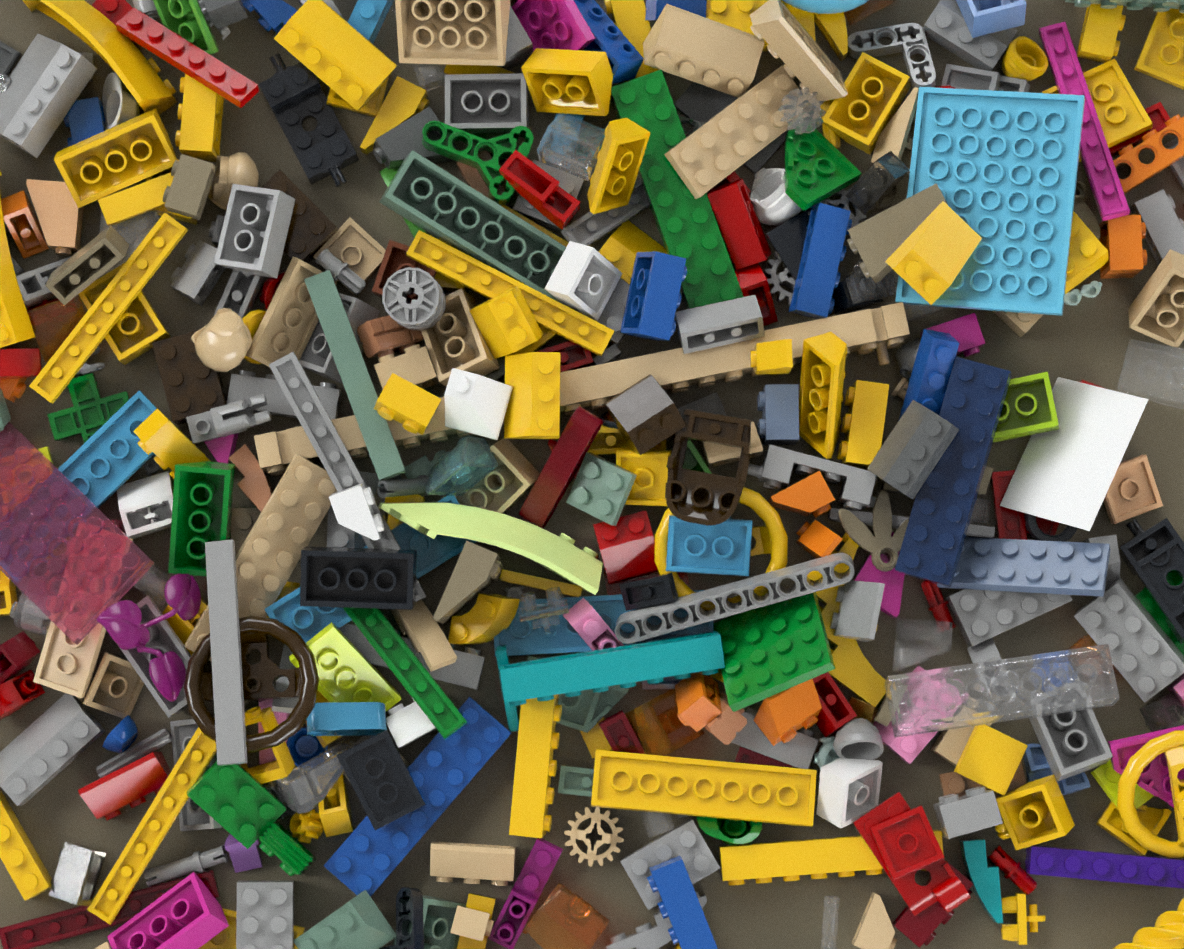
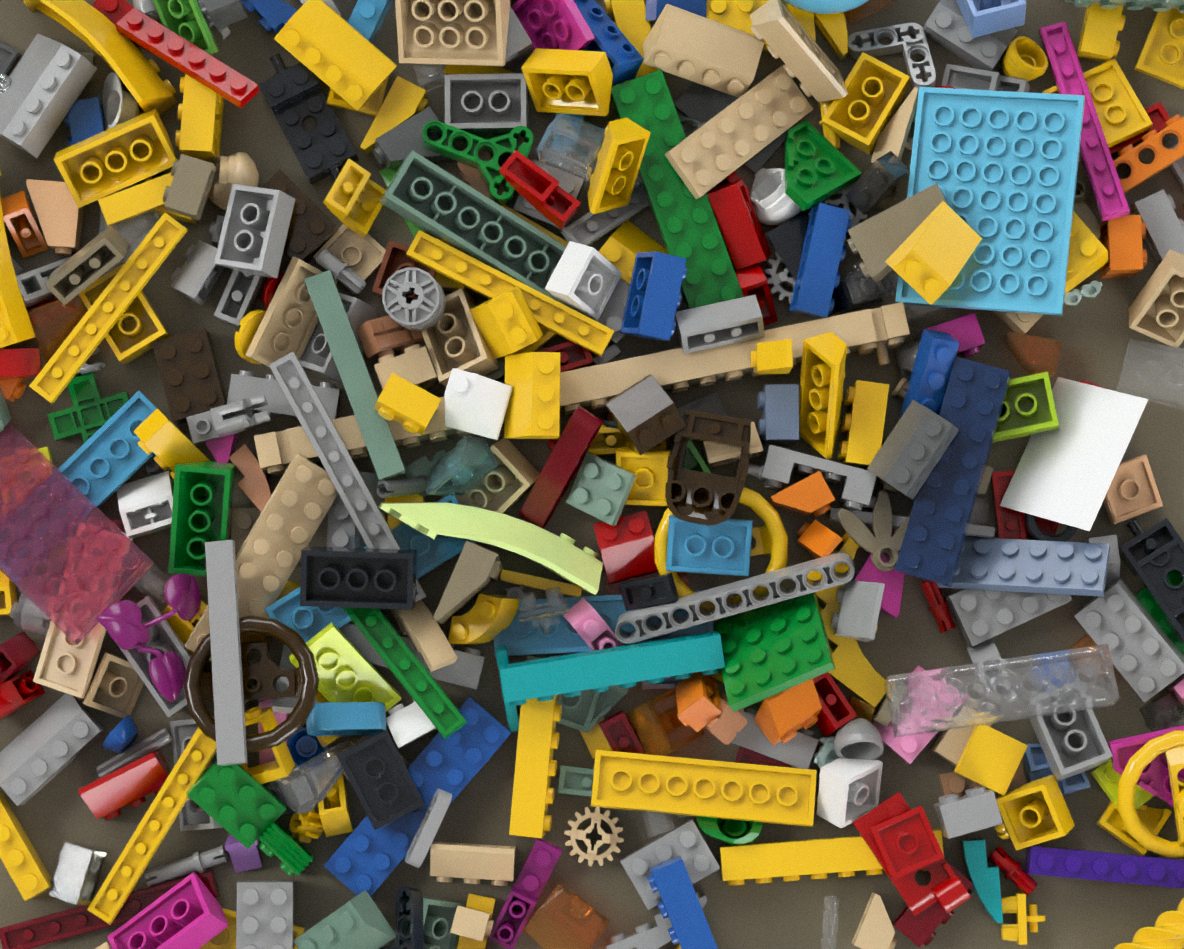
tan helmet [191,308,252,372] -> none
white slope [329,483,385,541] -> none
clear gear [778,87,826,135] -> none
clear wing [893,618,953,672] -> none
none -> yellow slope [323,159,386,238]
none -> light grey beam [405,788,452,868]
none -> clear orange slope [1003,331,1062,377]

